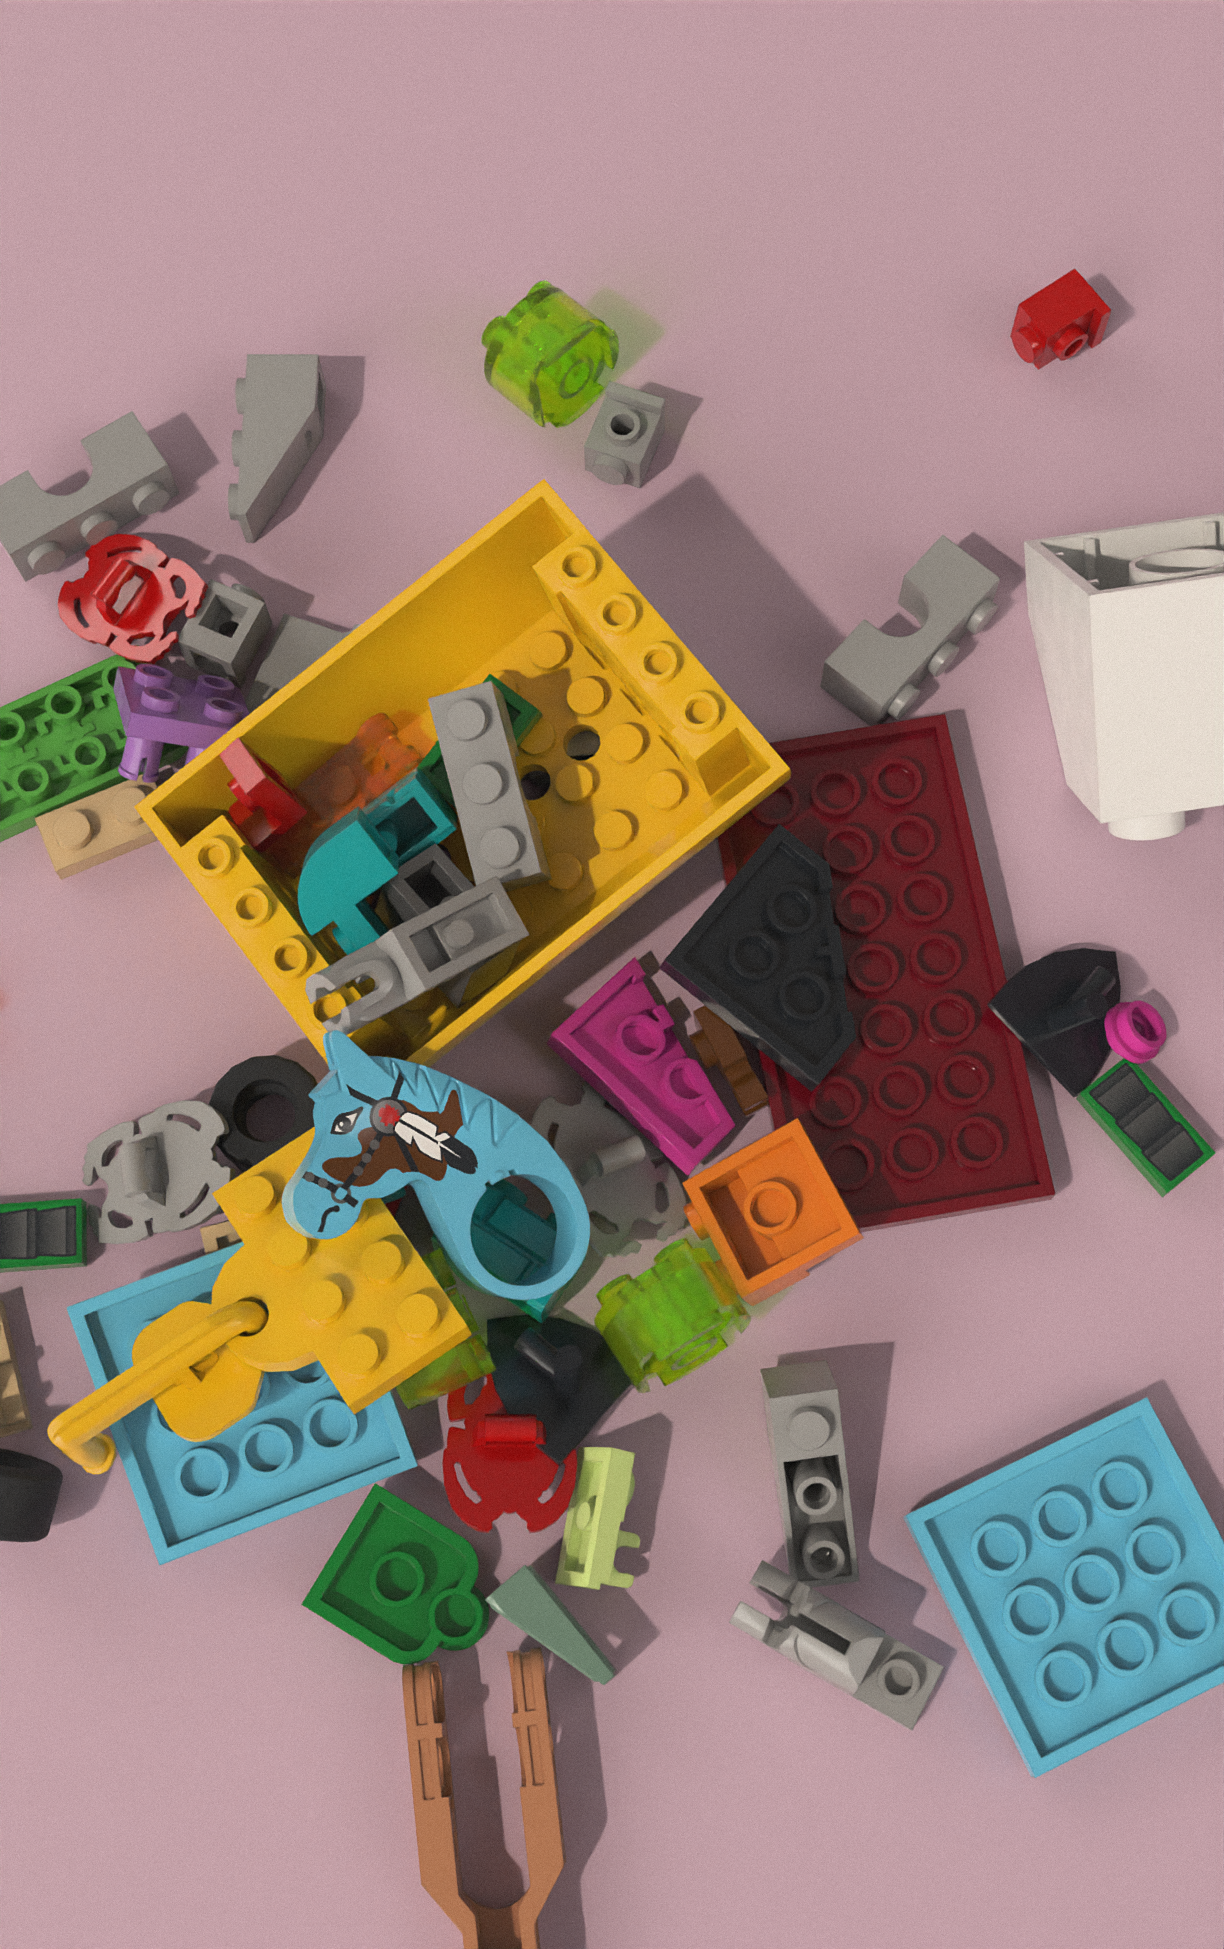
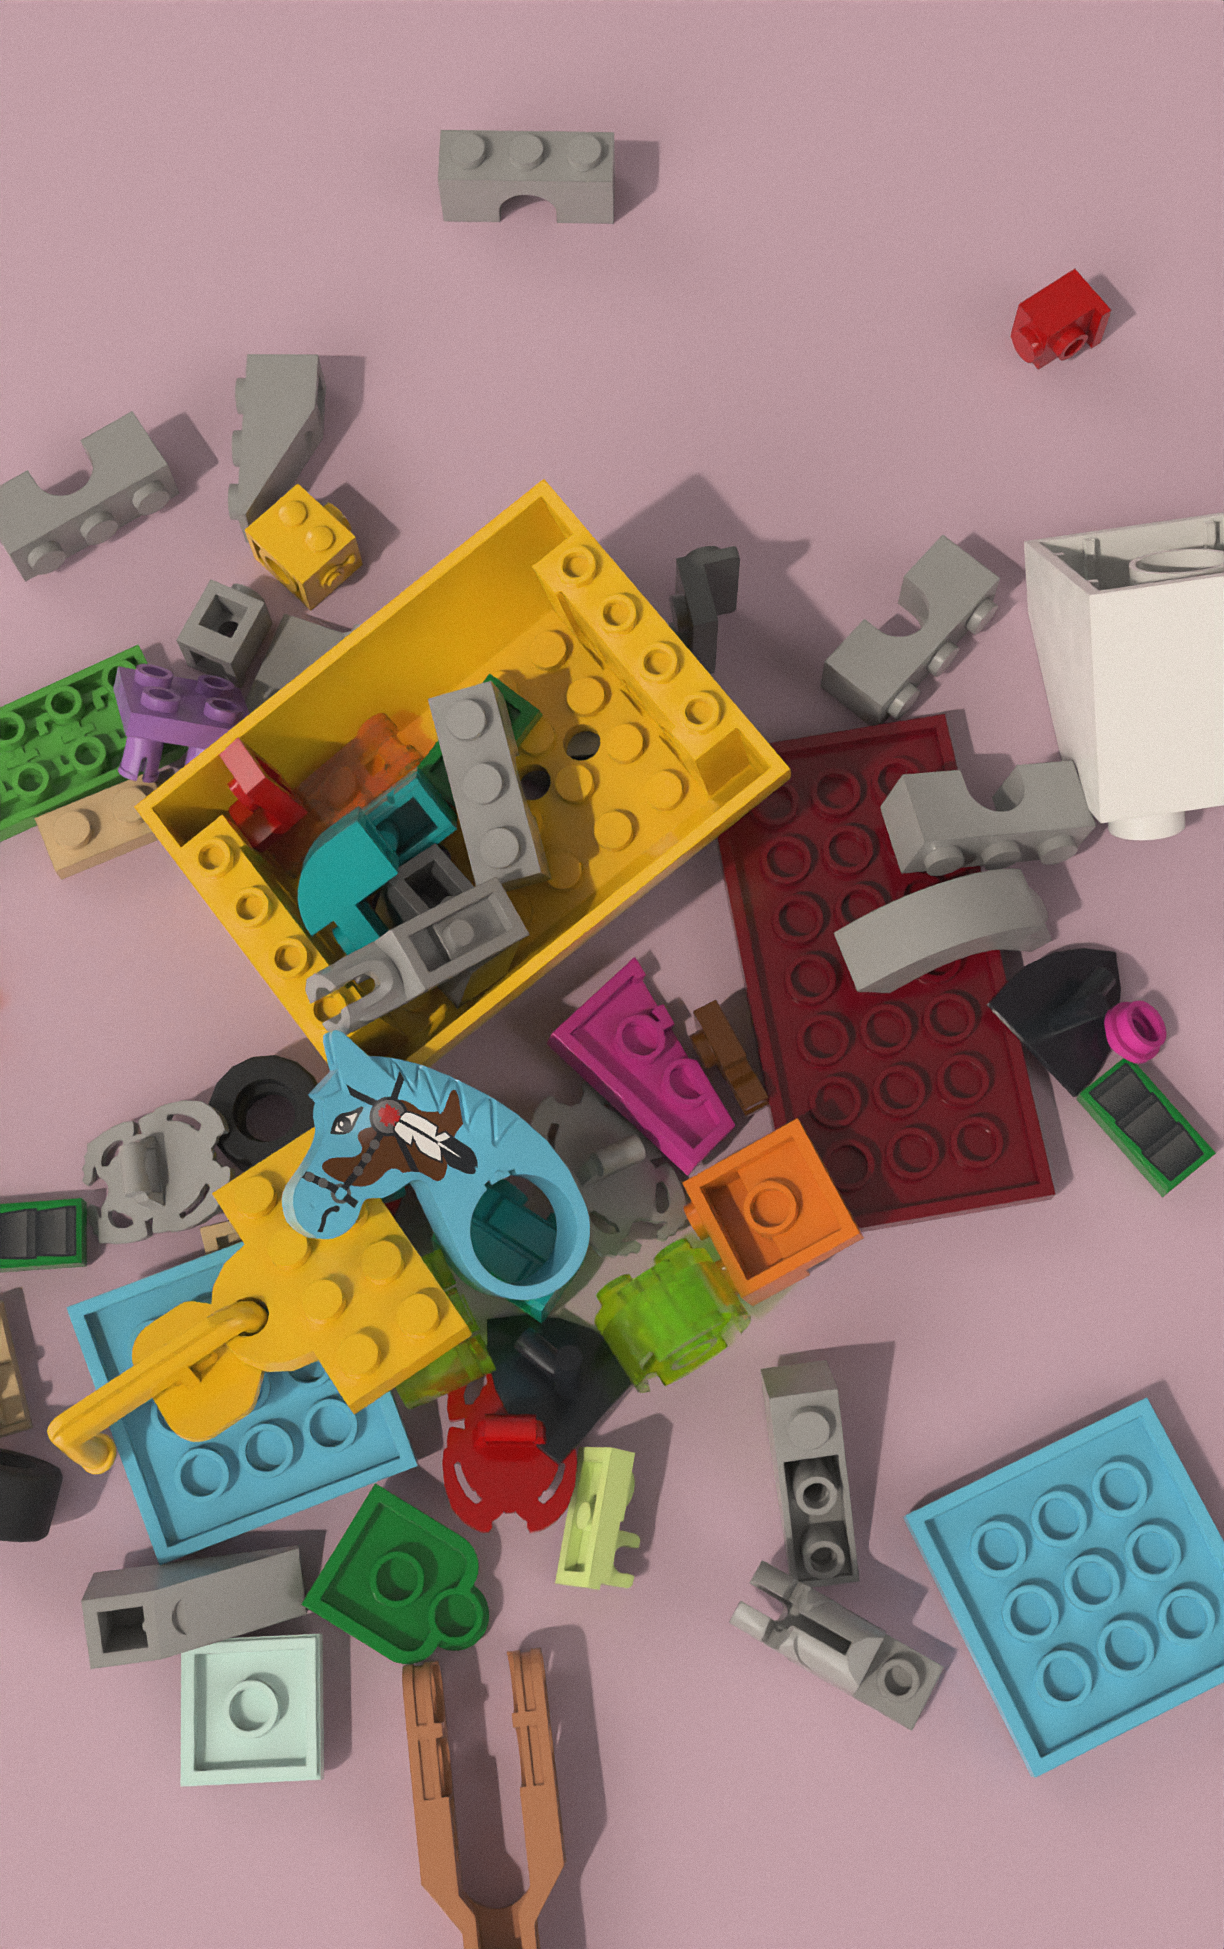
red shield [58,534,208,665] -> none
clear neon green brick [481,280,619,428] -> none
sand green slope [485,1565,617,1685] -> none
light grey brick [584,380,665,488] -> none
black plate [659,824,856,1092] -> none
none -> light grey slope [81,1545,307,1669]
none -> light aqua plate [180,1634,324,1787]
none -> yellow head [244,483,363,611]
none -> light grey arch [438,130,615,224]
none -> dark grey bracket [669,546,740,674]
none -> light grey arch [834,868,1053,993]
none -> light grey arch [880,760,1096,876]

